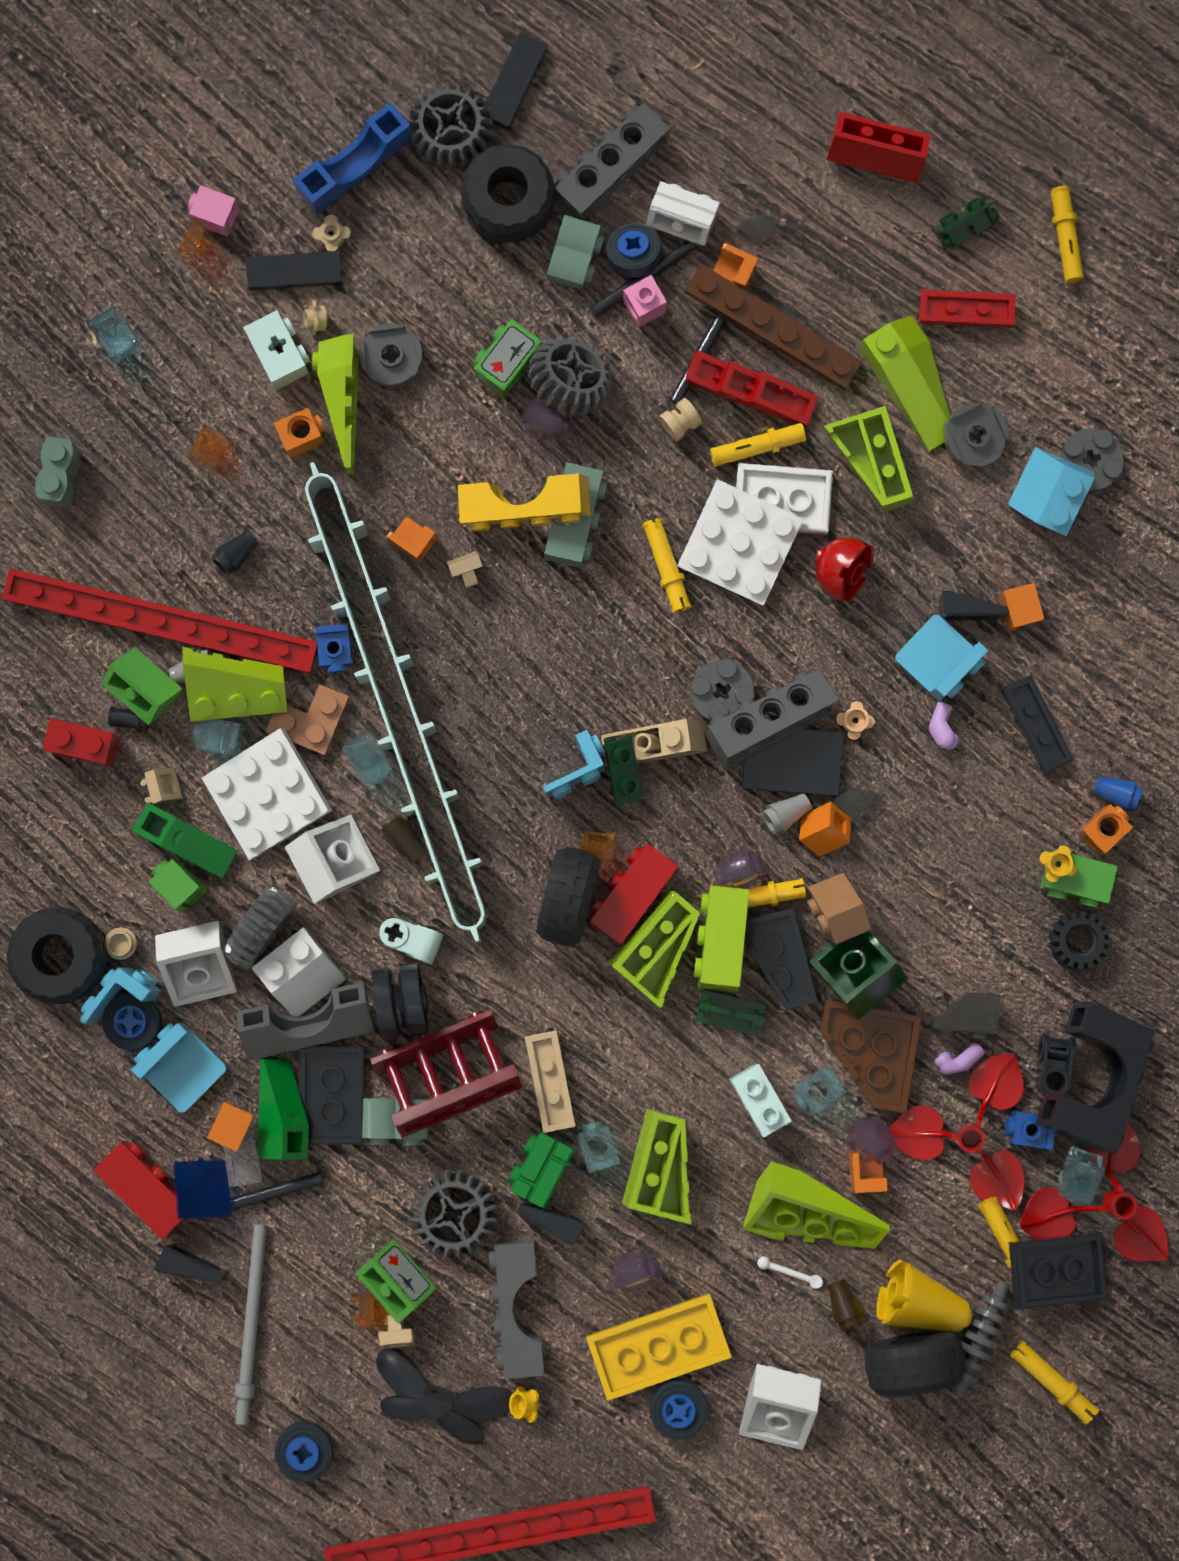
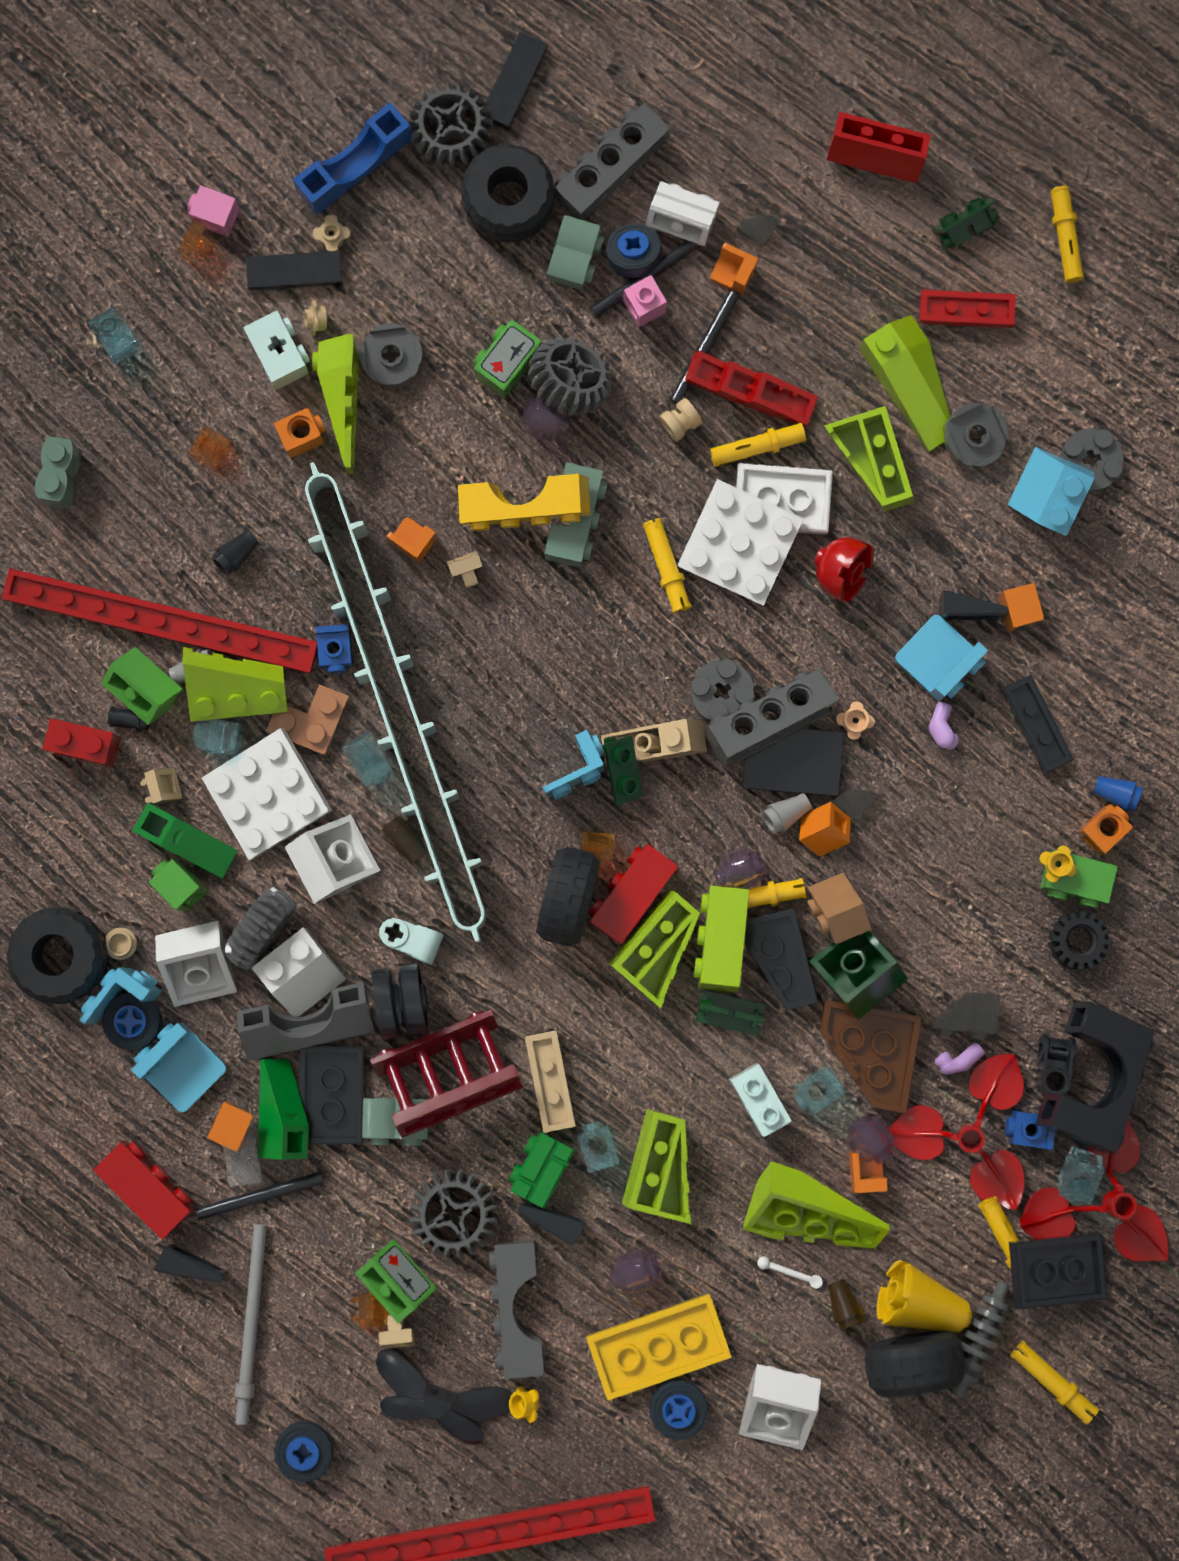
clear blue piece [173,1158,232,1221] -> none
reddish brown plate [684,263,862,391] -> none

